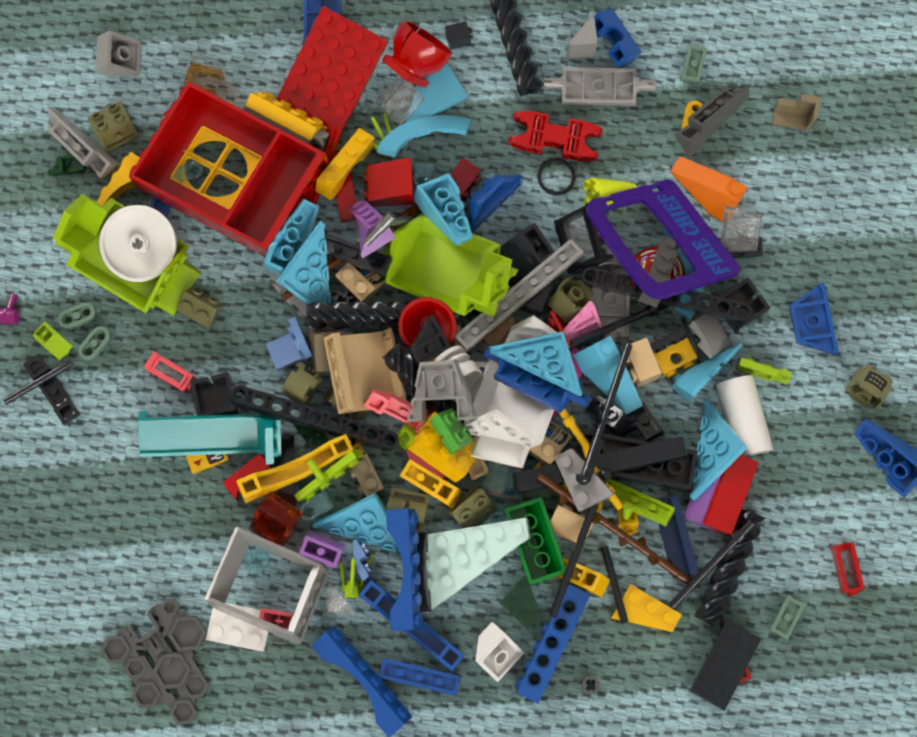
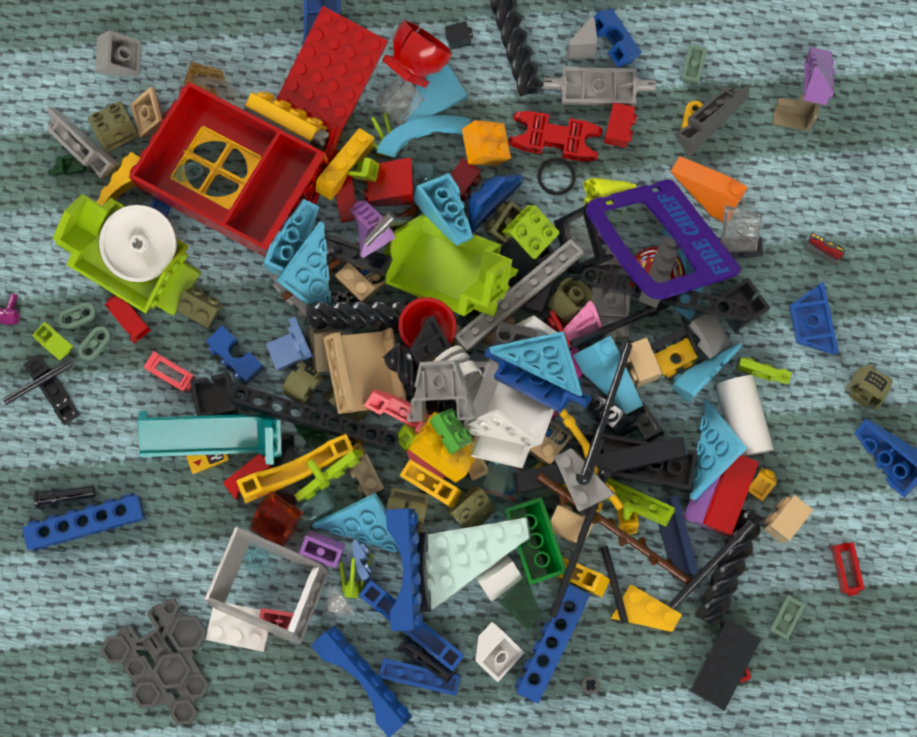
none -> blue brick [22,493,146,551]
none -> black pin [33,485,96,508]
none -> red window [104,294,151,344]
none -> tan slope [130,87,164,138]
none -> blue arch [206,325,264,384]
none -> lime panel [348,158,380,182]
none -> black pin [398,636,454,684]
none -> light orange brick [462,120,511,166]
none -> white slope [475,555,523,602]
none -> olive brick [484,201,523,243]
none -> dark grey plate [494,321,537,346]
none -> lime bracket [502,205,559,259]
none -> red brick [604,102,637,148]
none -> yellow bracket [748,468,777,502]
none -> tan piece [763,495,813,544]
none -> slope [803,233,846,267]
none -> medium lavender wedge [804,47,834,105]

